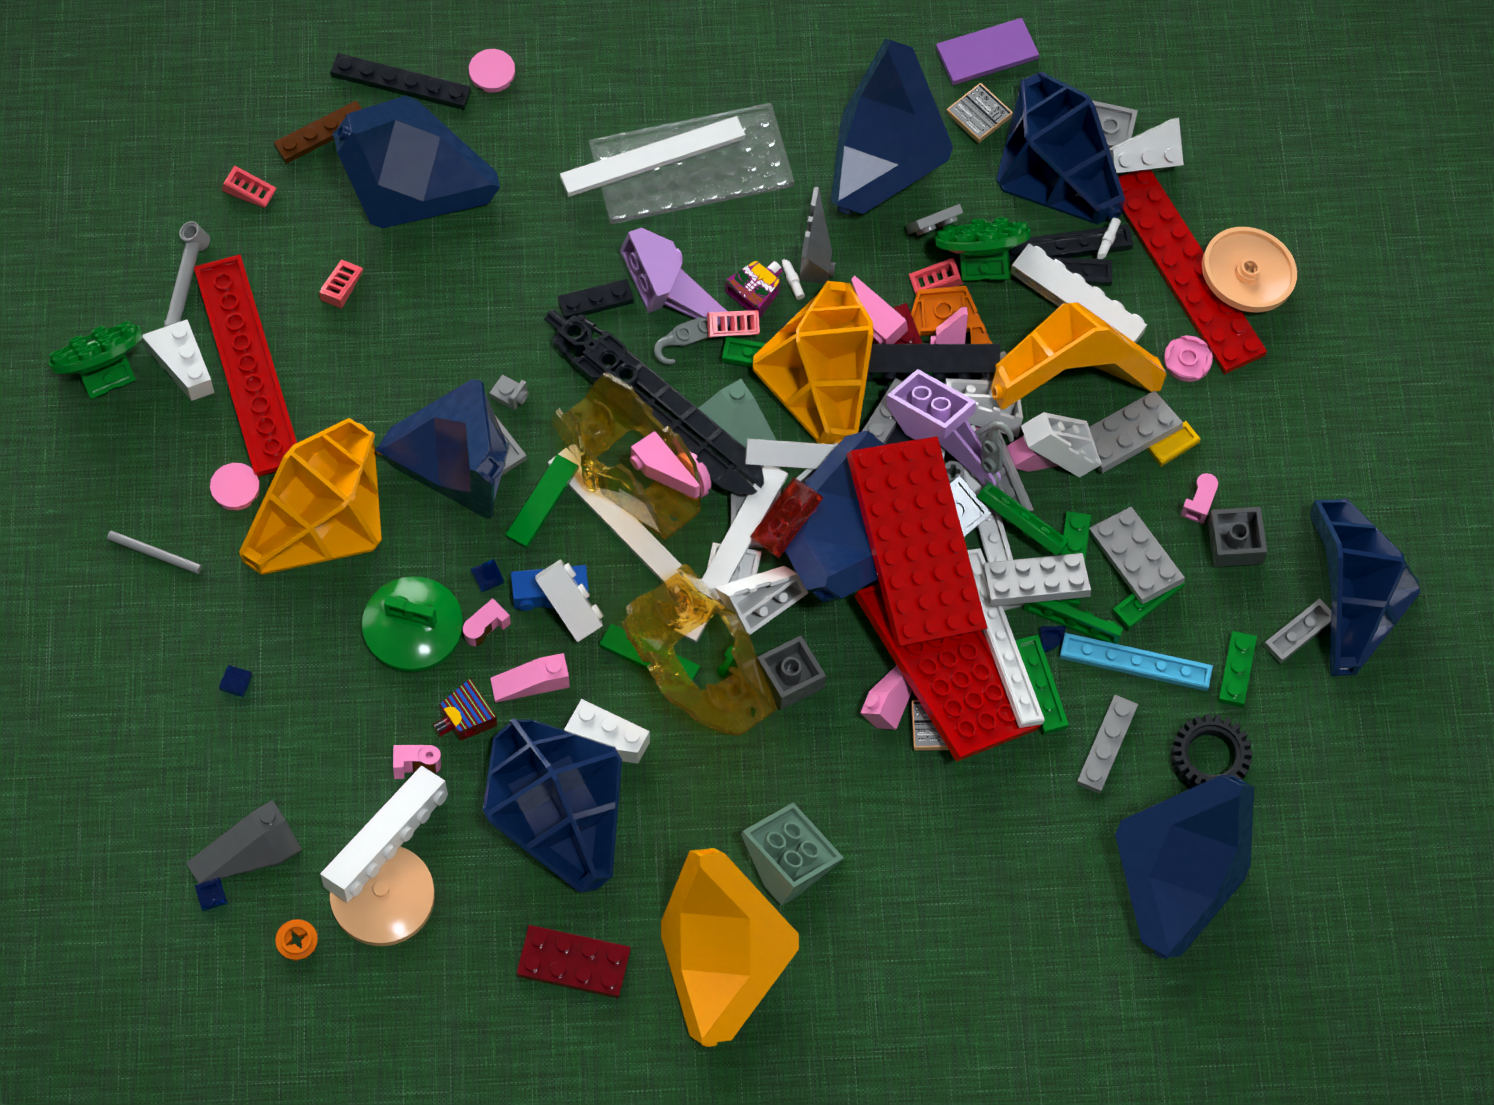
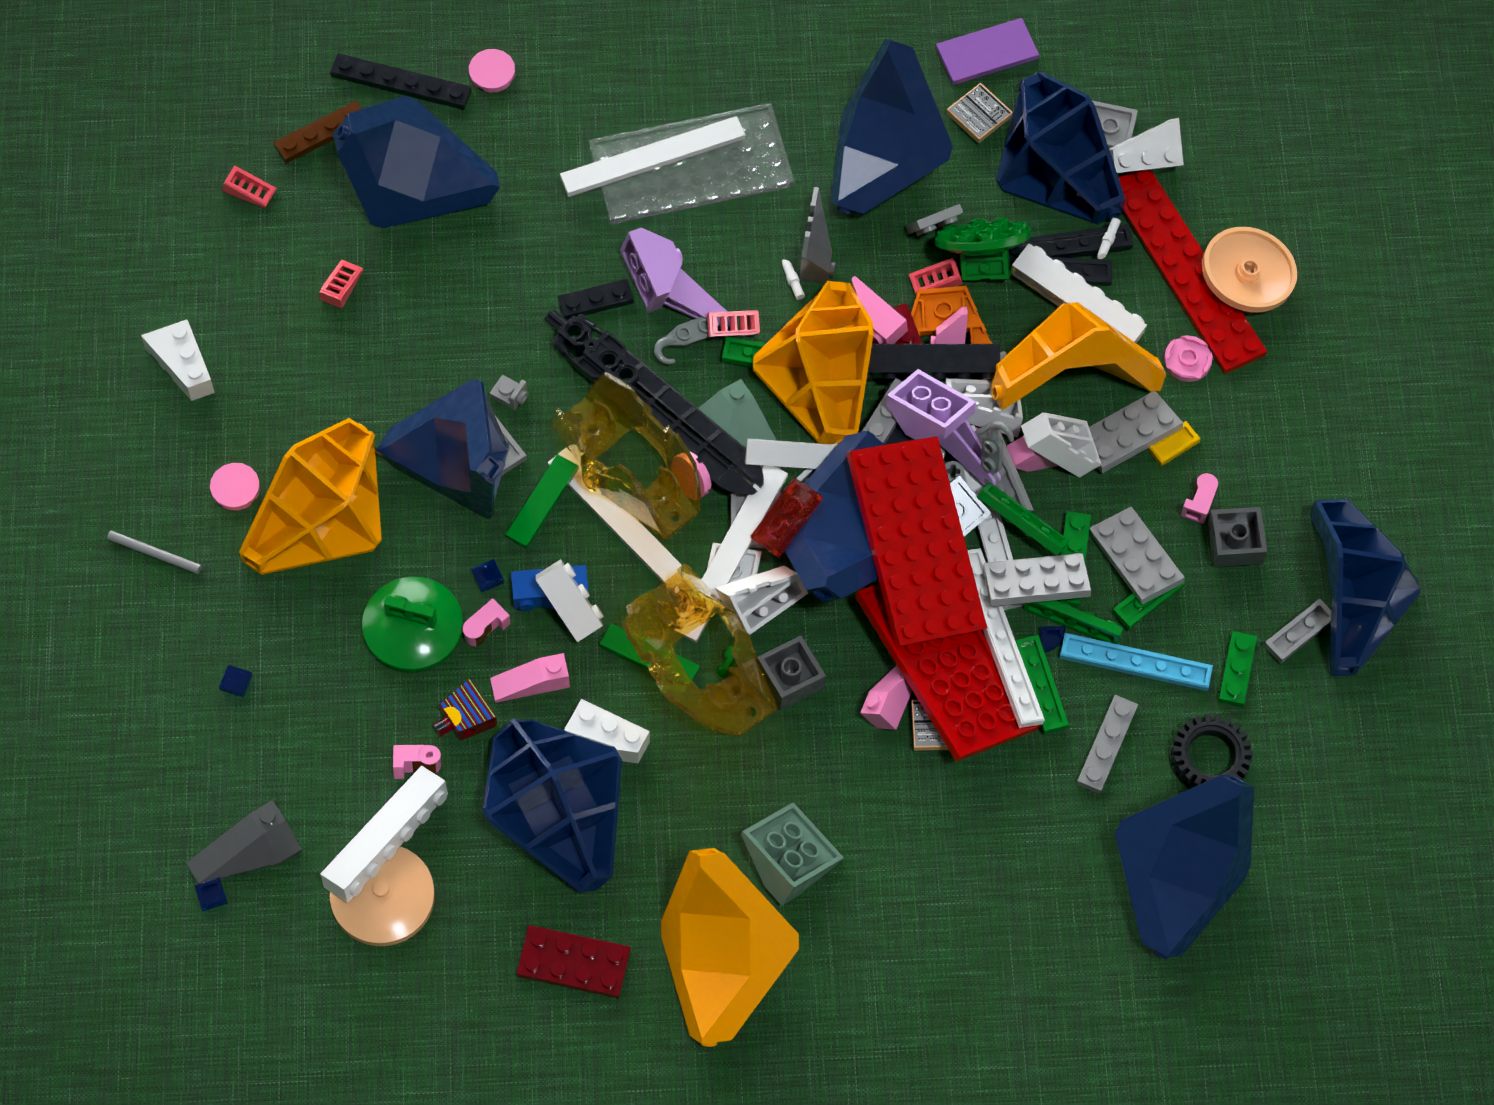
green bracket [48,321,143,399] -> none
light grey piece [164,221,210,327] -> none
red plate [194,254,297,477] -> none
orange gear [275,919,318,961] -> none
bright pink slope [630,431,700,499] -> none
torso [725,261,783,319] -> none

